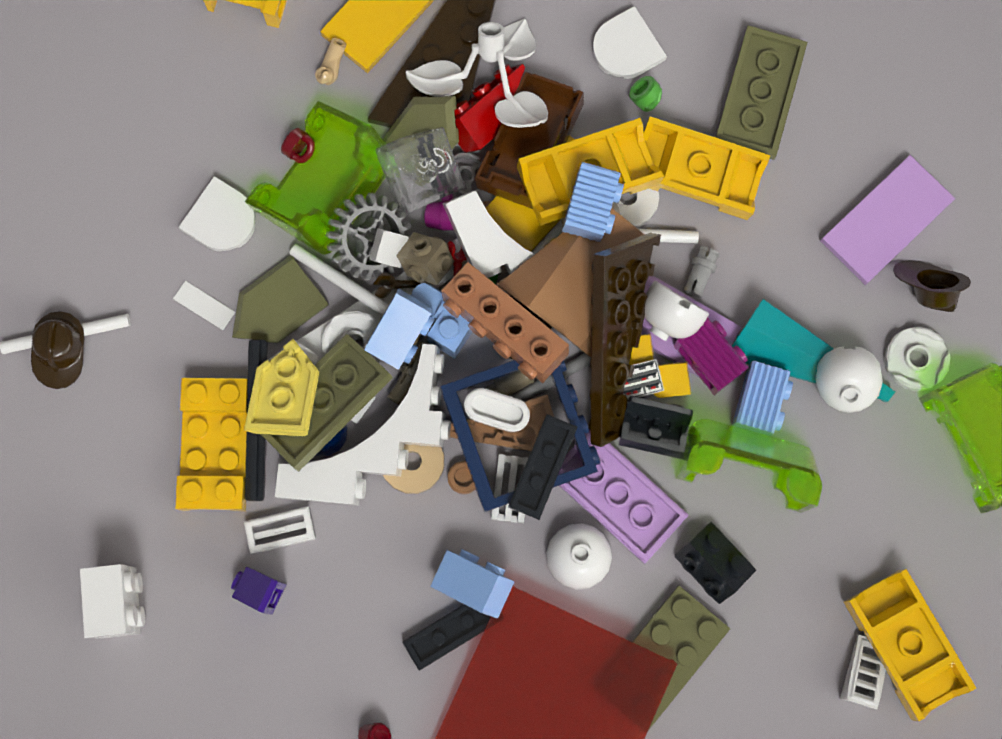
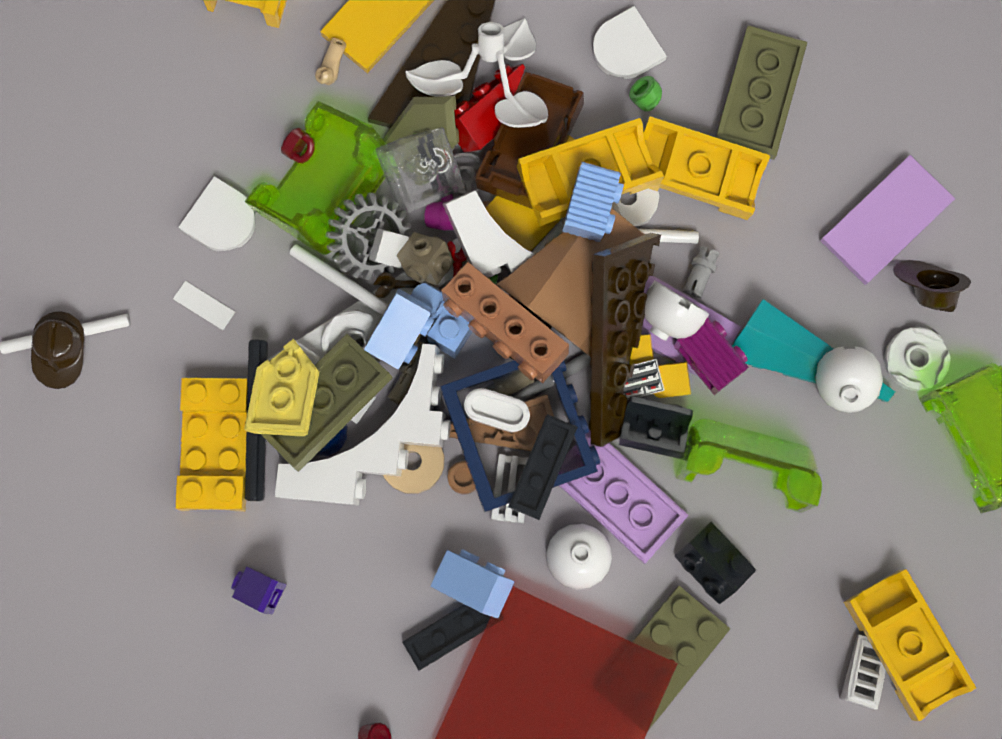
white piece [80,564,145,638] -> none
olive tile [232,255,329,343] -> none
white tile [244,507,316,554] -> none
light blue brick [732,361,793,437] -> none

